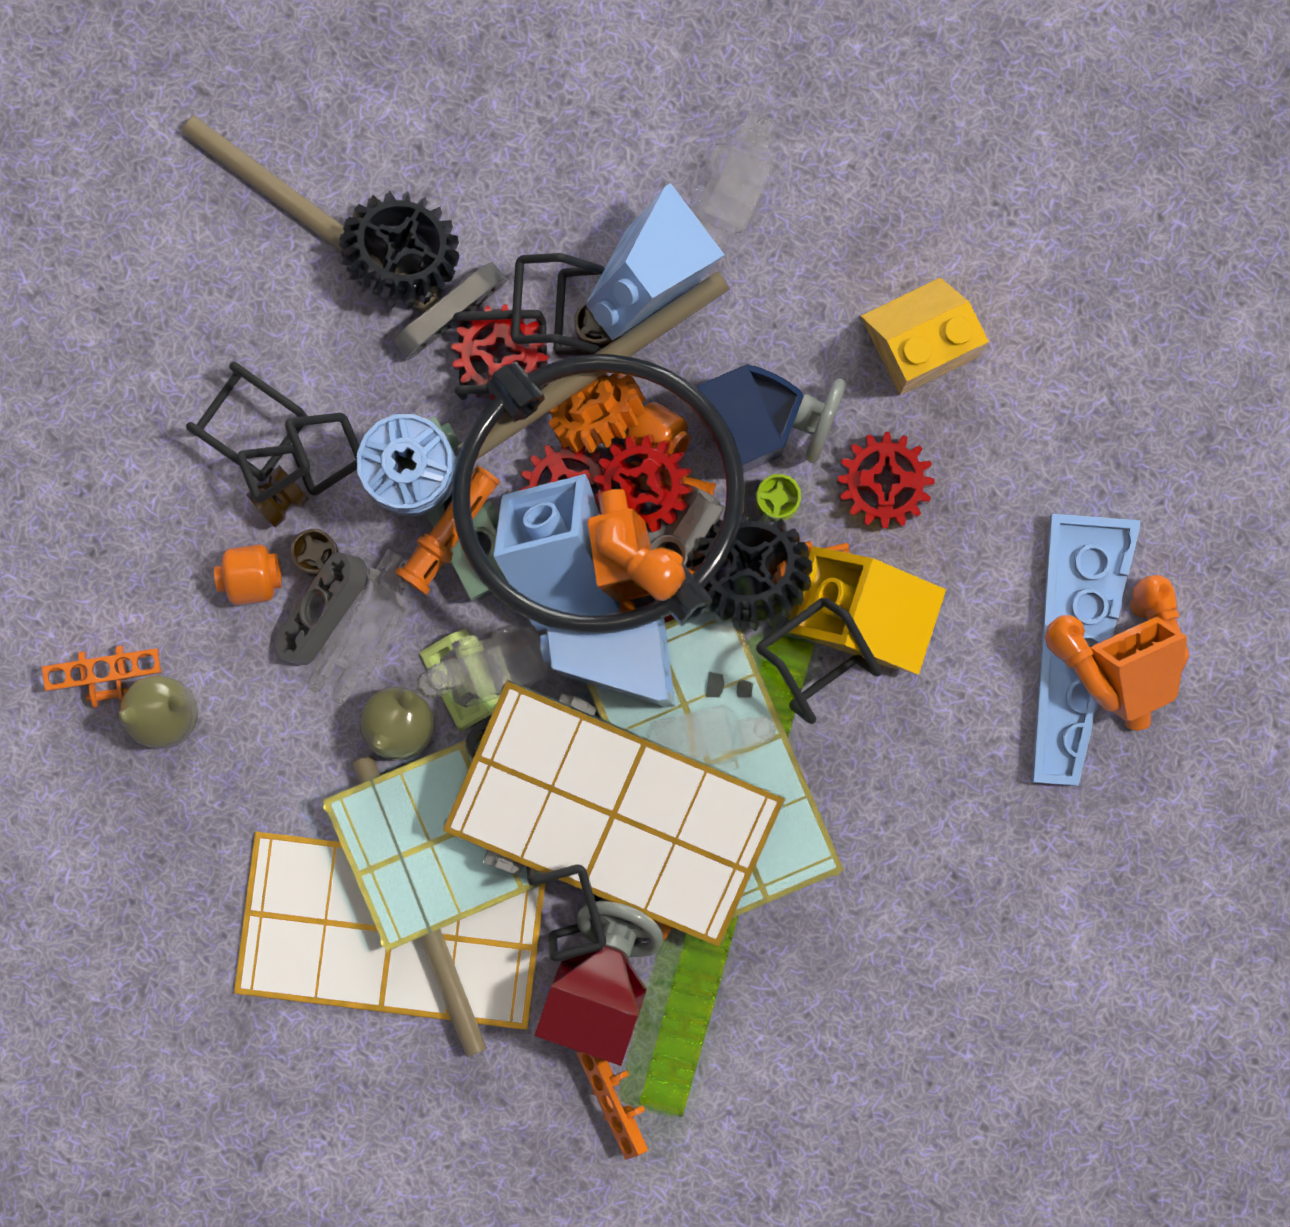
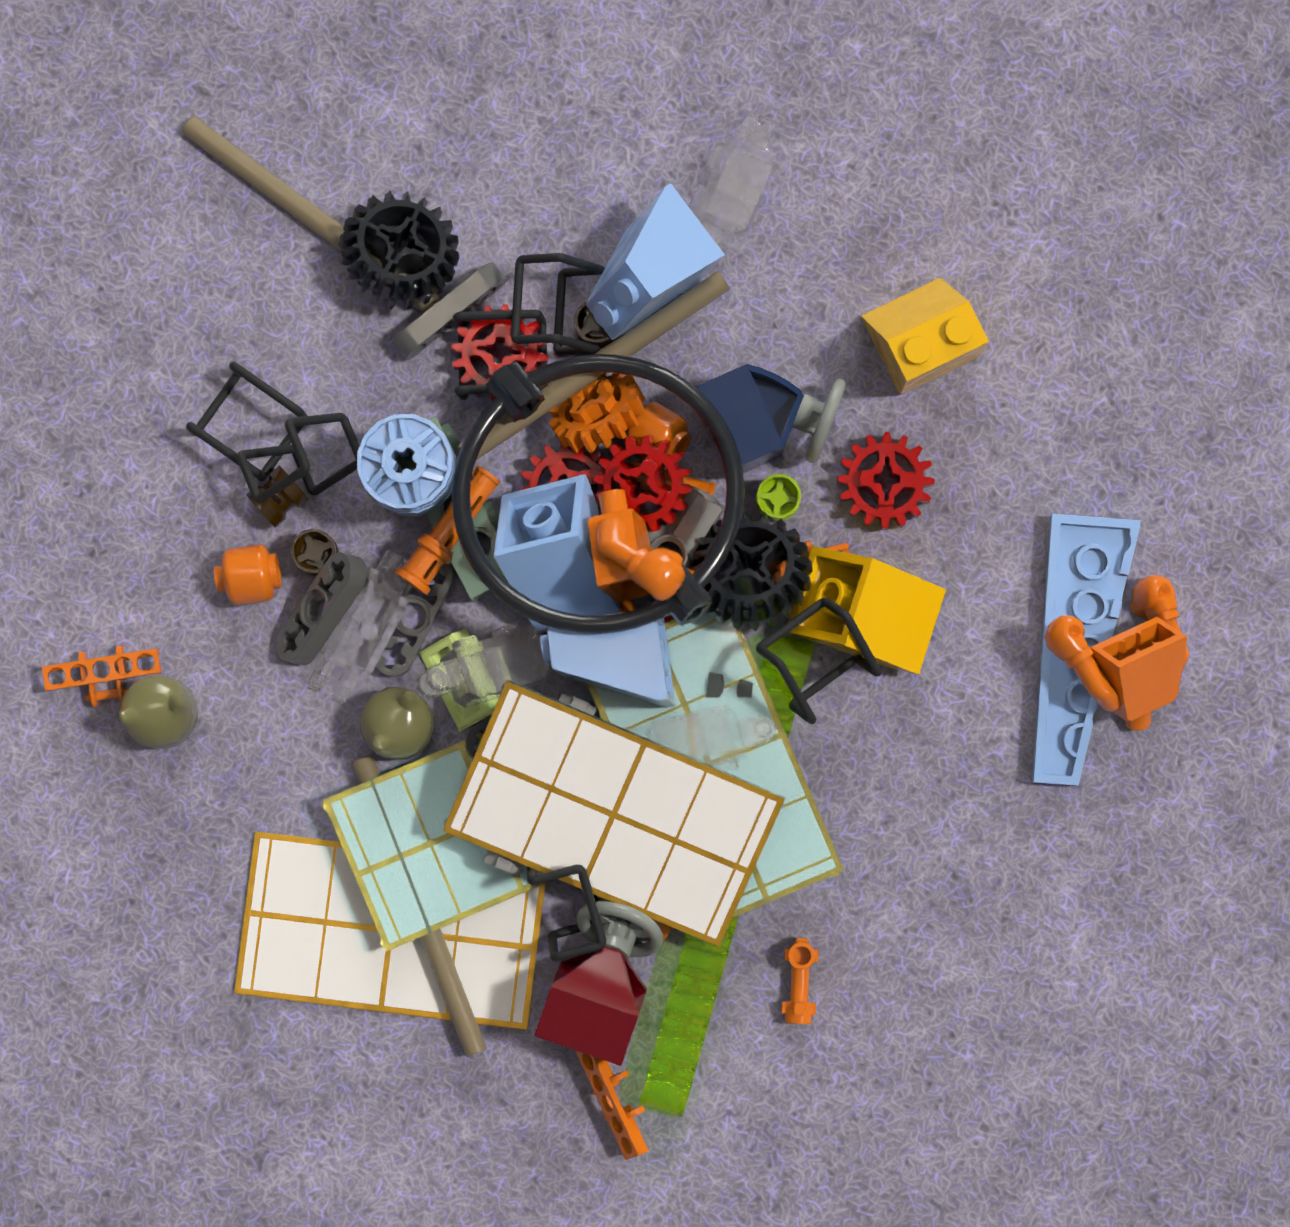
none -> dark grey beam [373,564,454,677]
none -> orange bar [781,937,819,1024]

